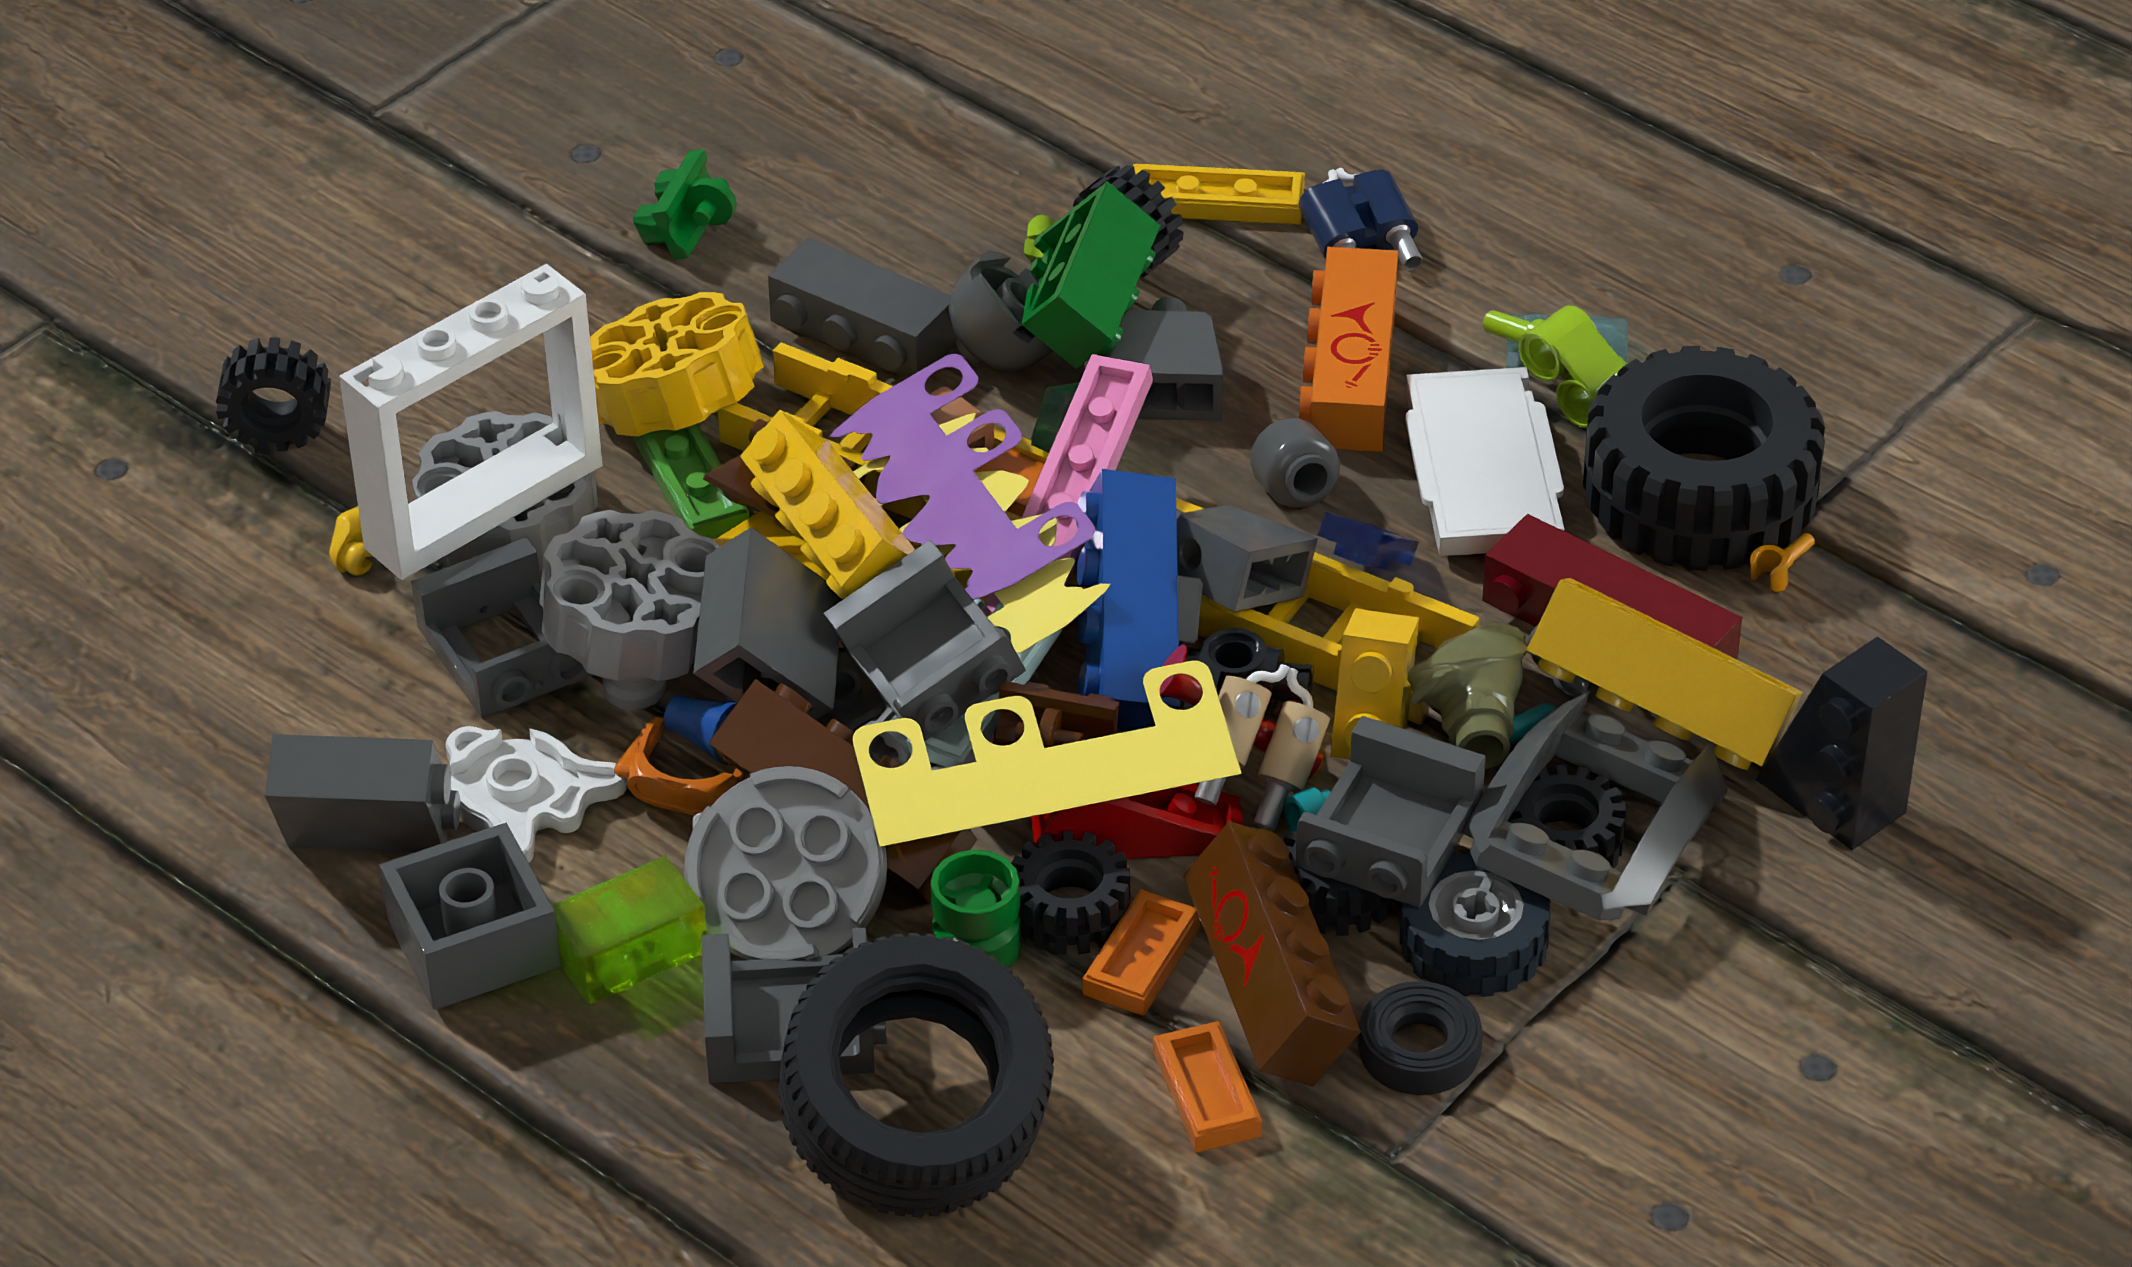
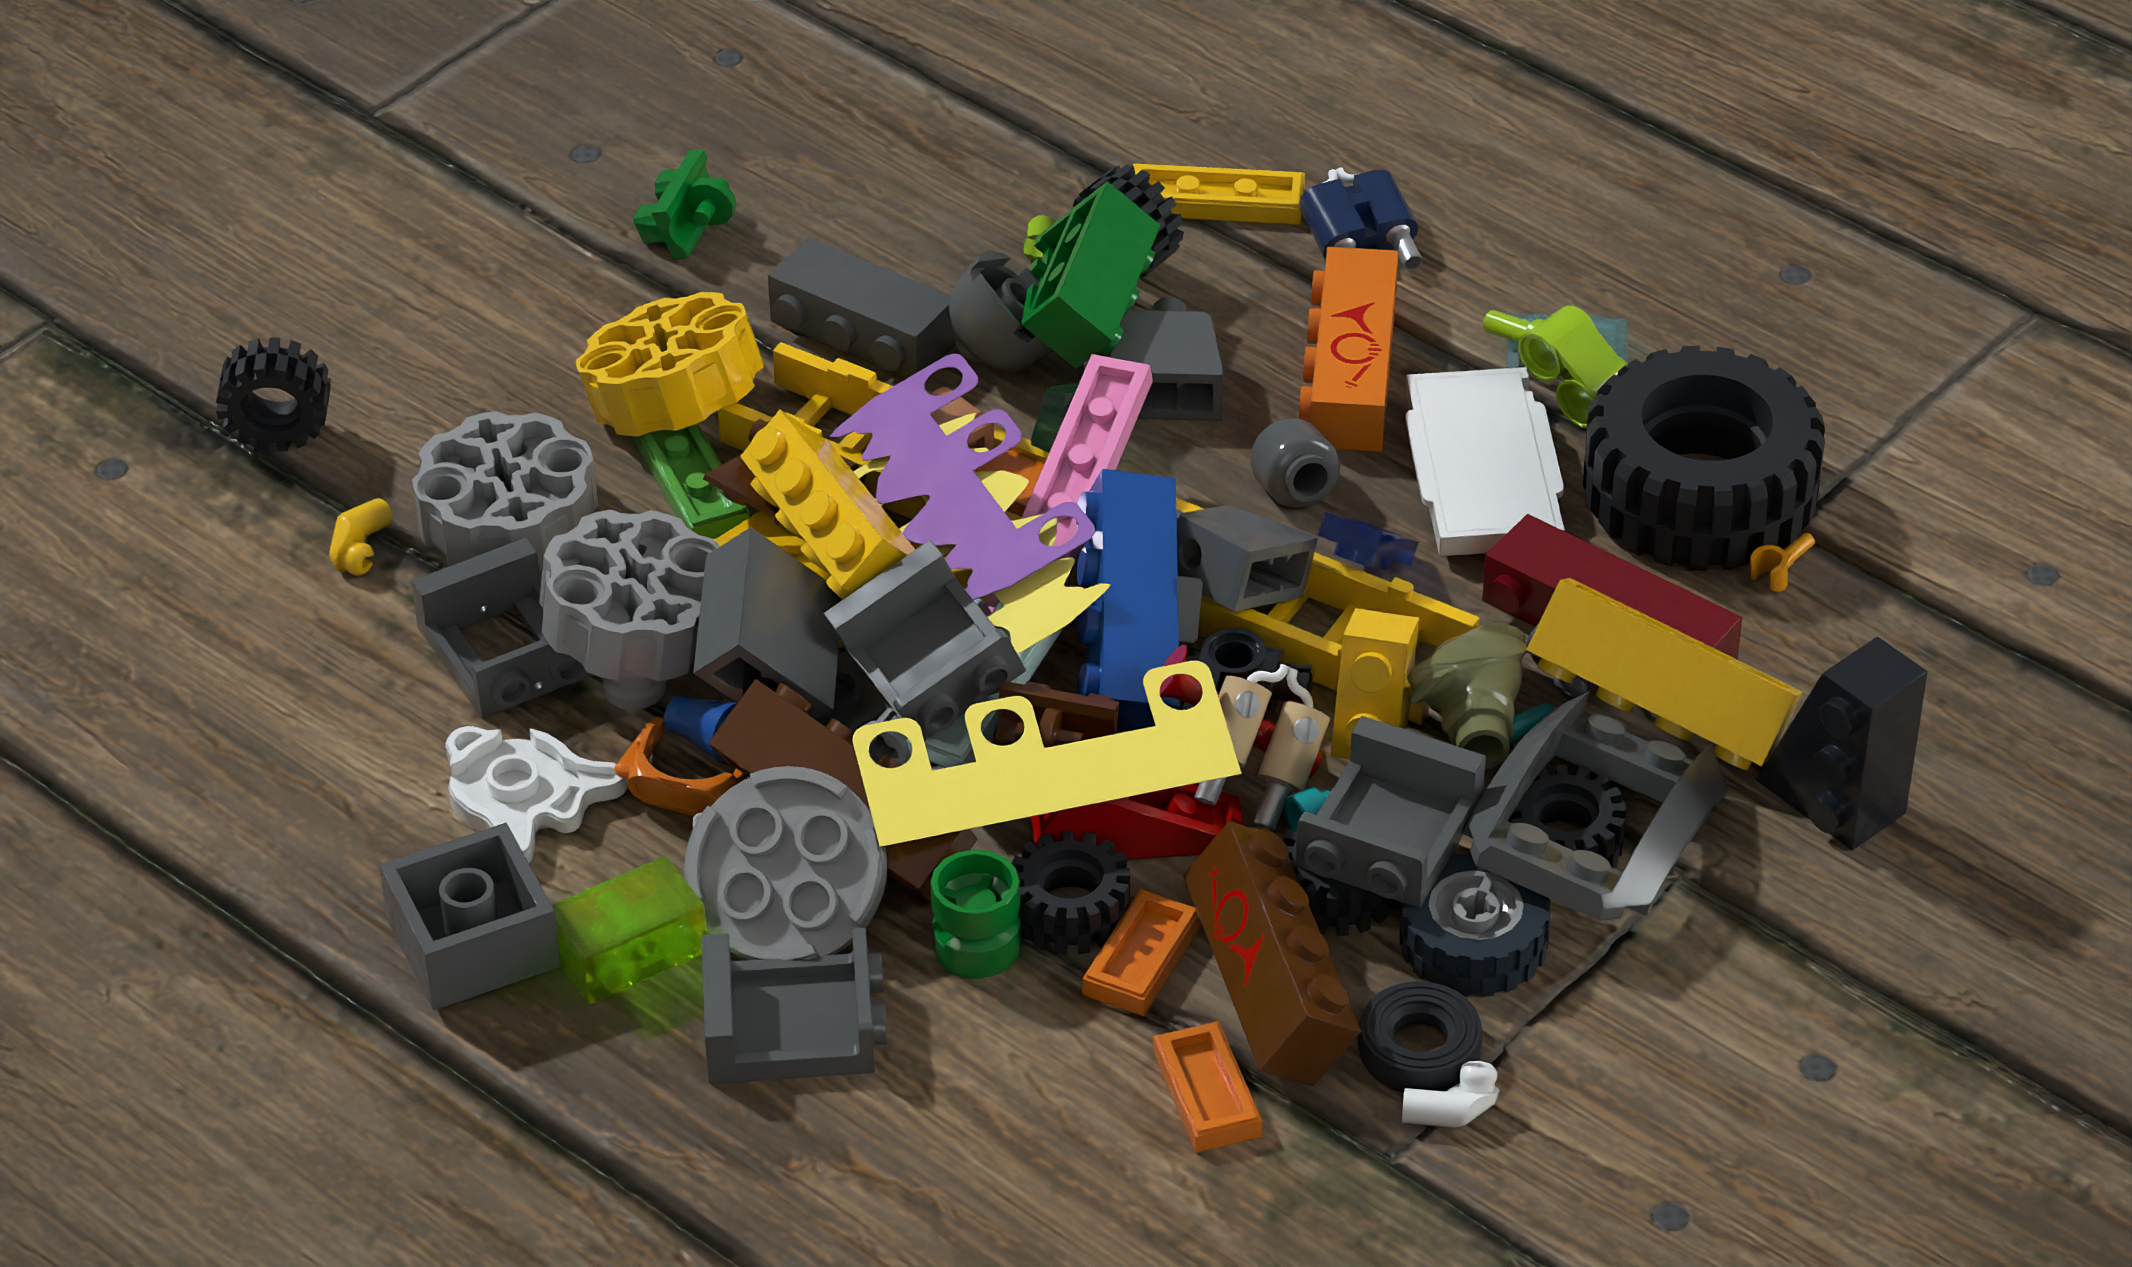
dark grey brick [265,734,460,852] -> none
white window [339,264,603,580] -> none
black tyre [778,933,1054,1217] -> none
none -> white arm [1402,1061,1500,1128]

